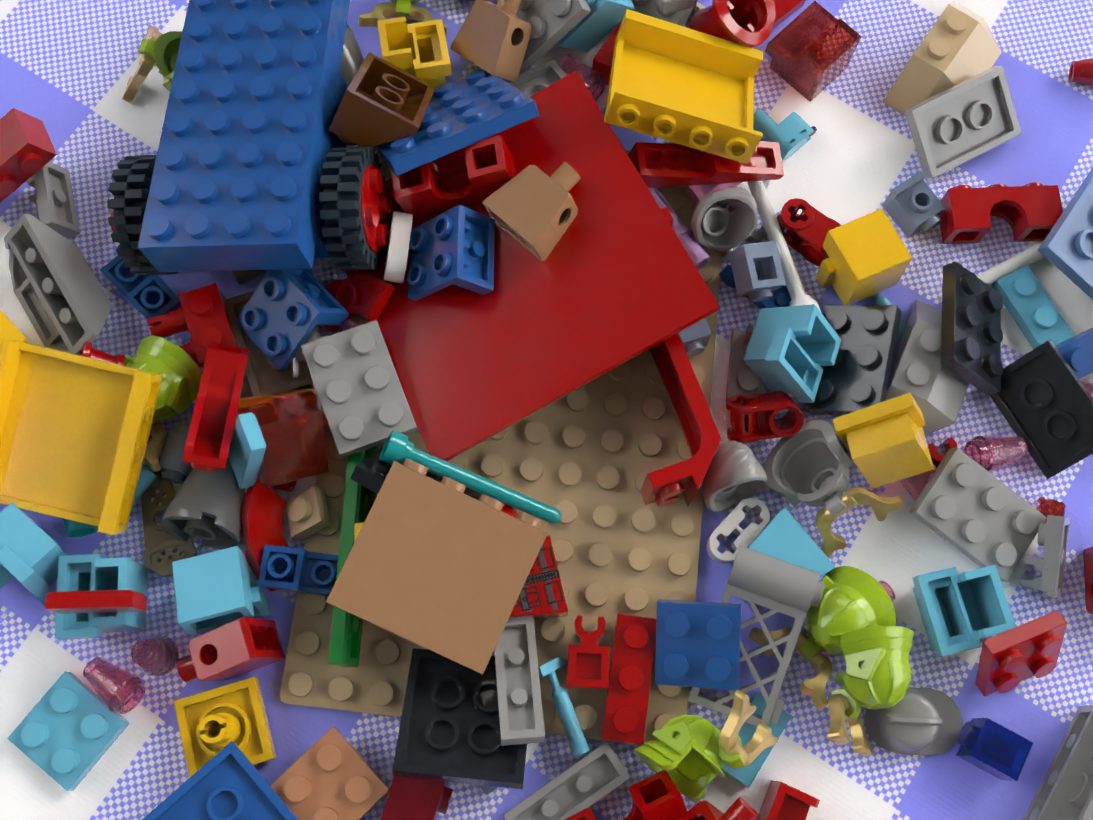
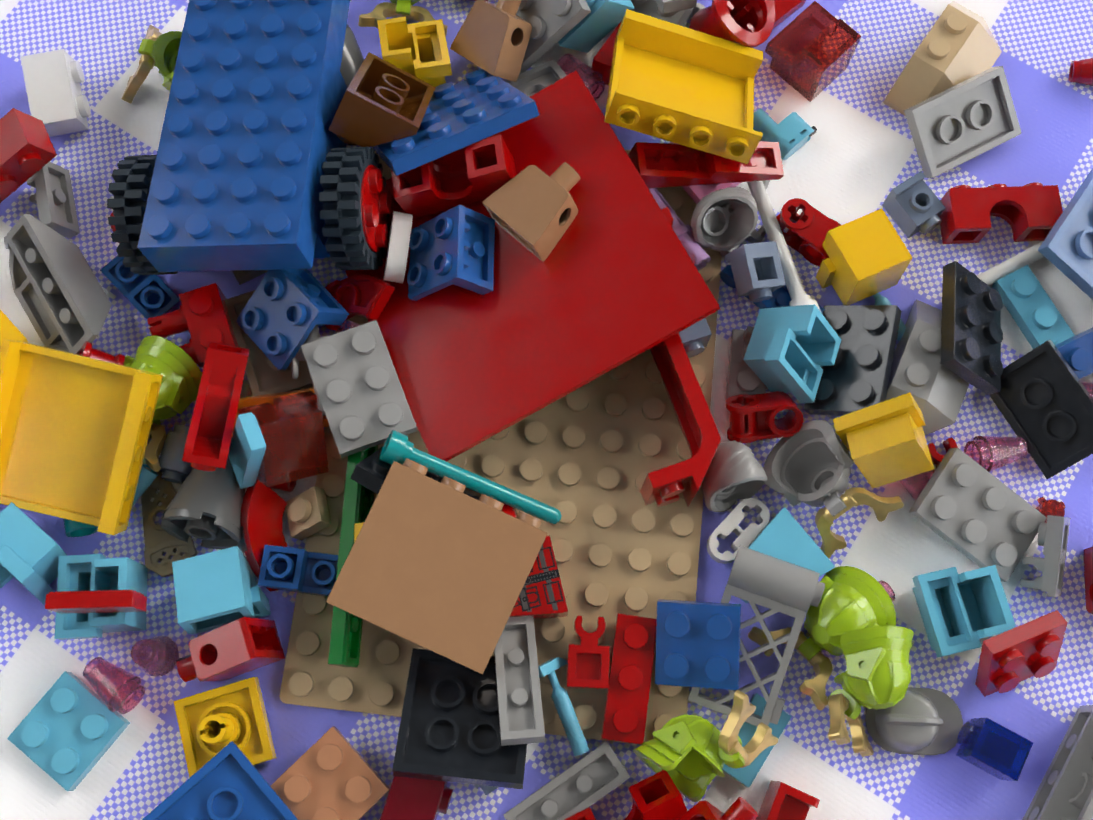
none -> white brick [20,49,91,137]

